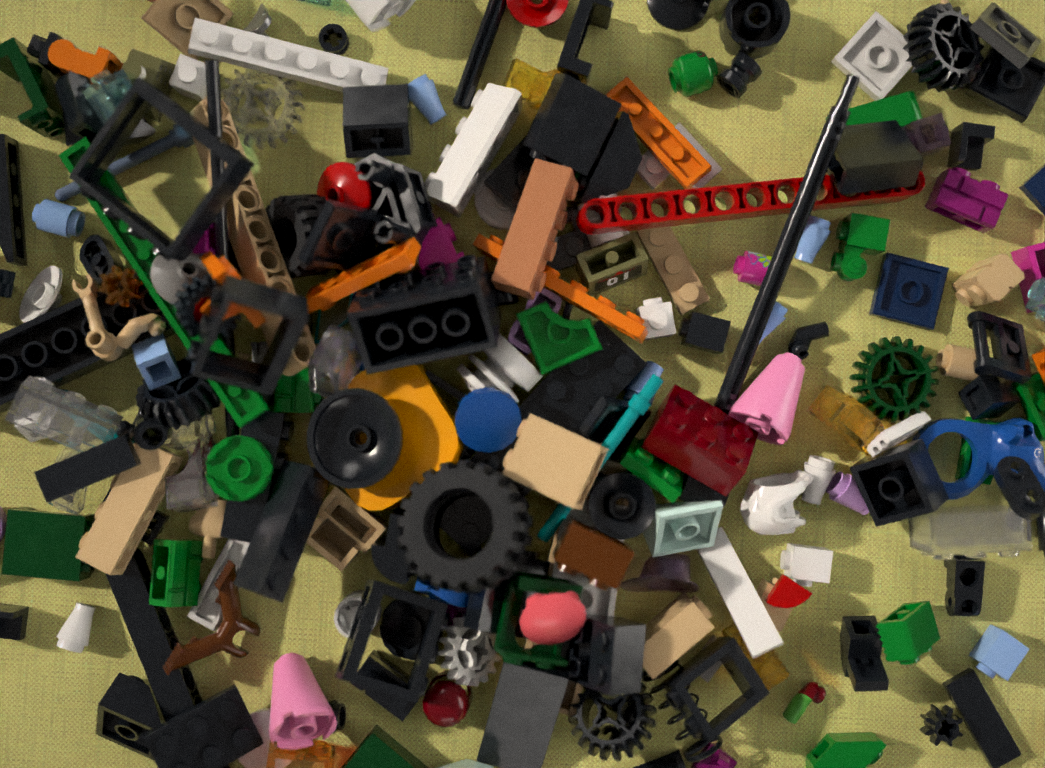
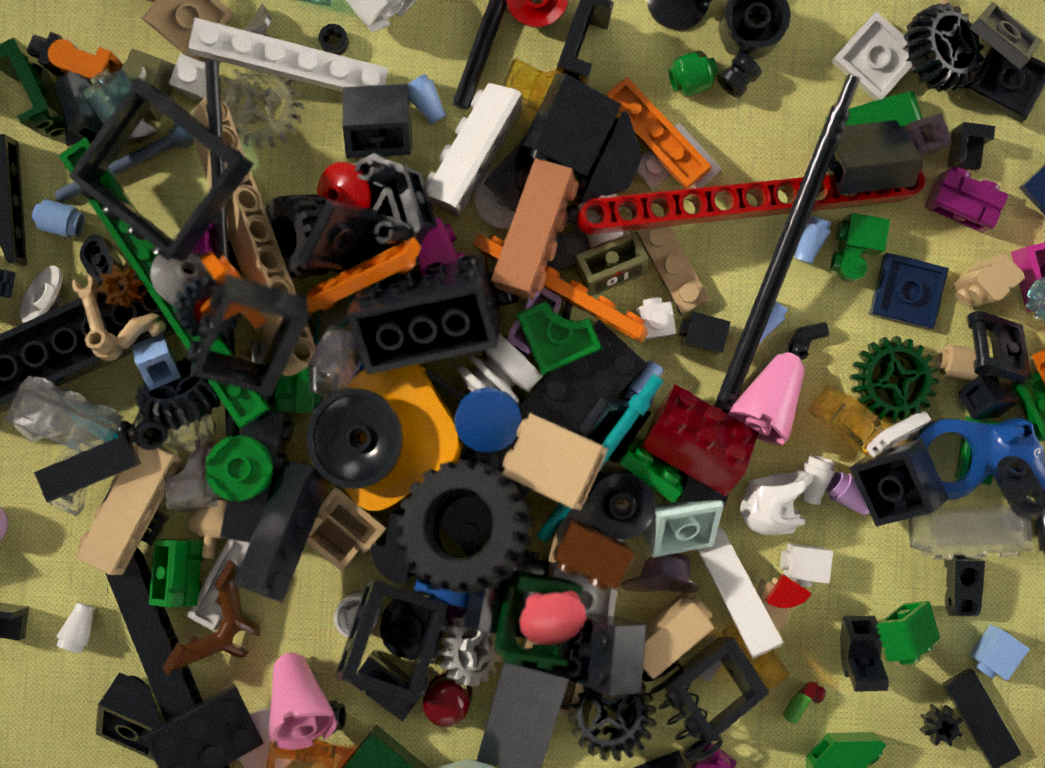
dark green panel [1,507,96,582] -> none
dark pink brick [733,250,772,286] -> none

